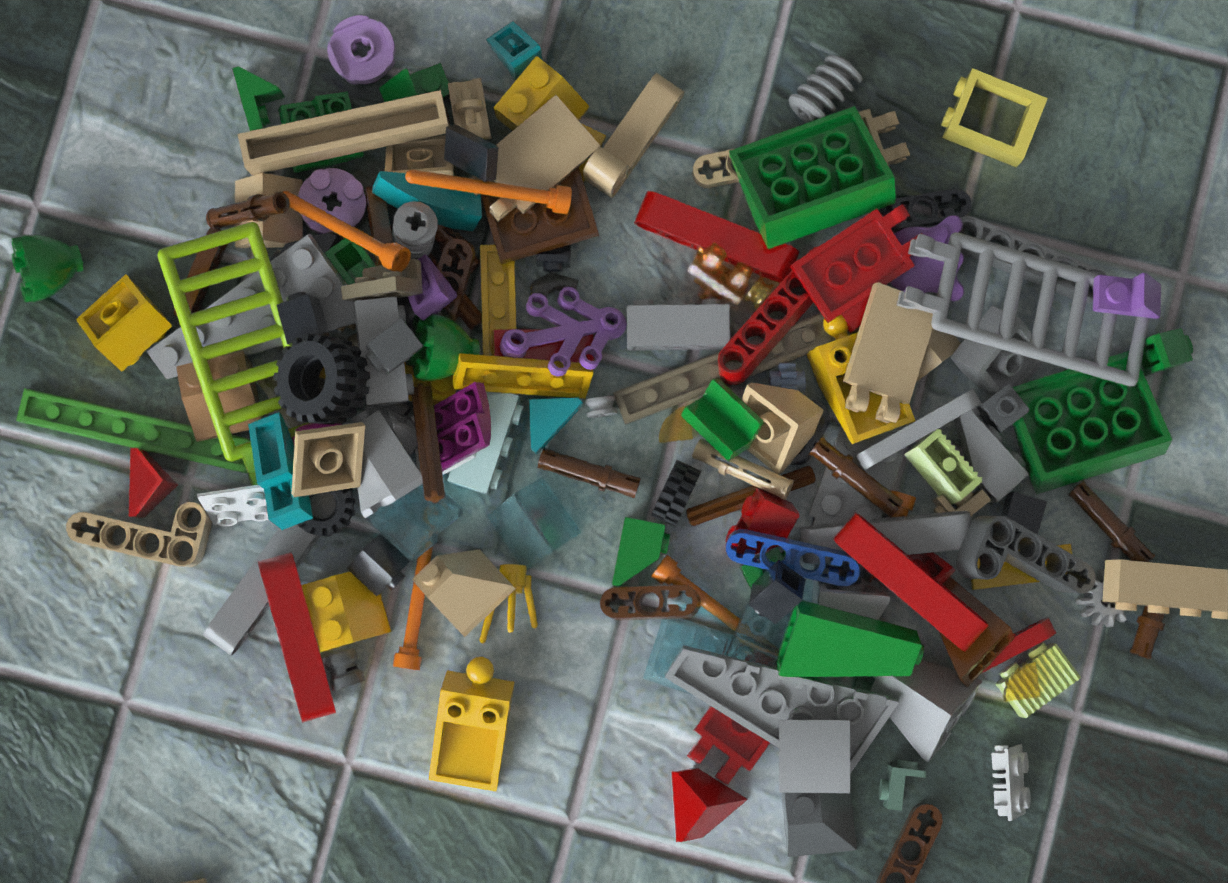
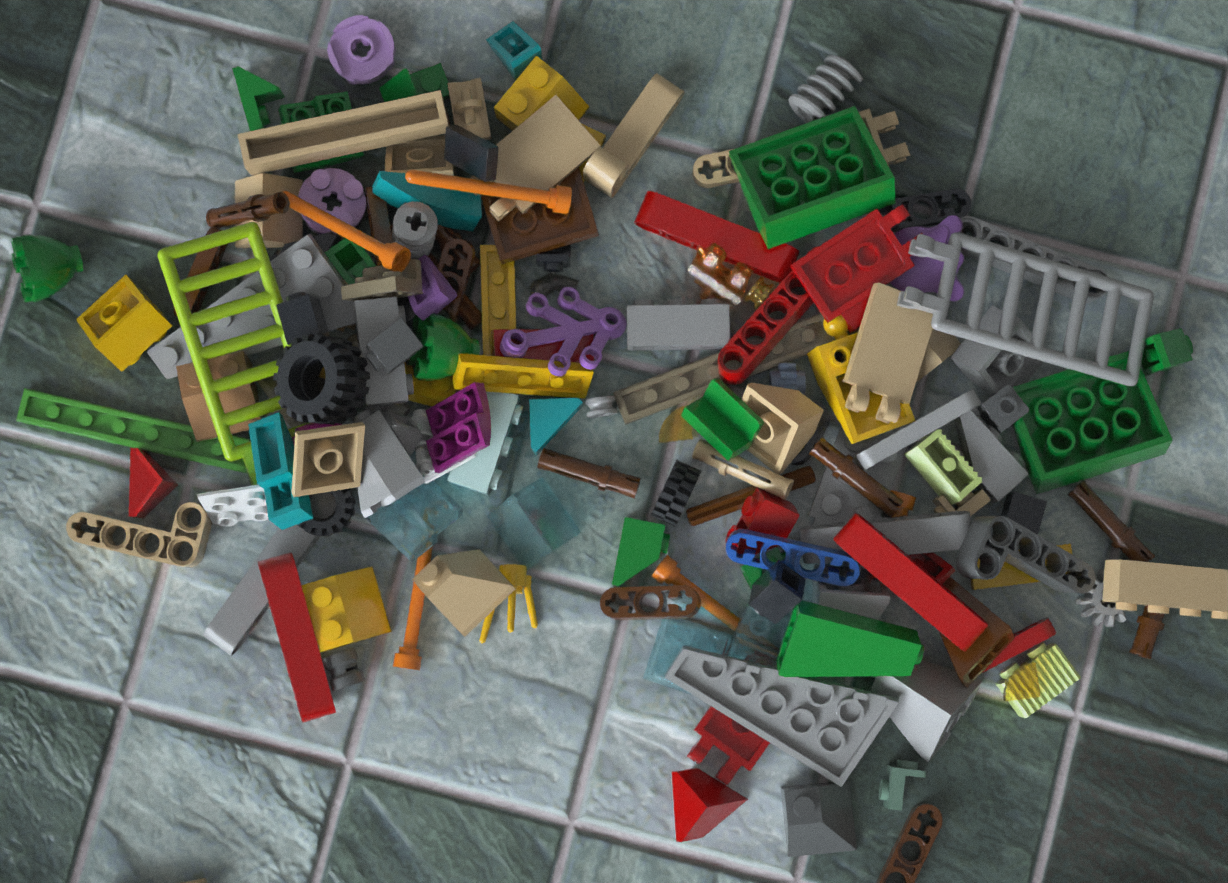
black brick [347,533,410,596] -> none
reddish brown axle [411,383,446,503] -> none
yellow slope [429,656,515,791] -> none
light grey slope [779,720,850,793] -> none
light yellow window [941,68,1048,168] -> none
white hinge [991,744,1031,821] -> none
medium lavender slope [1093,273,1161,319] -> none

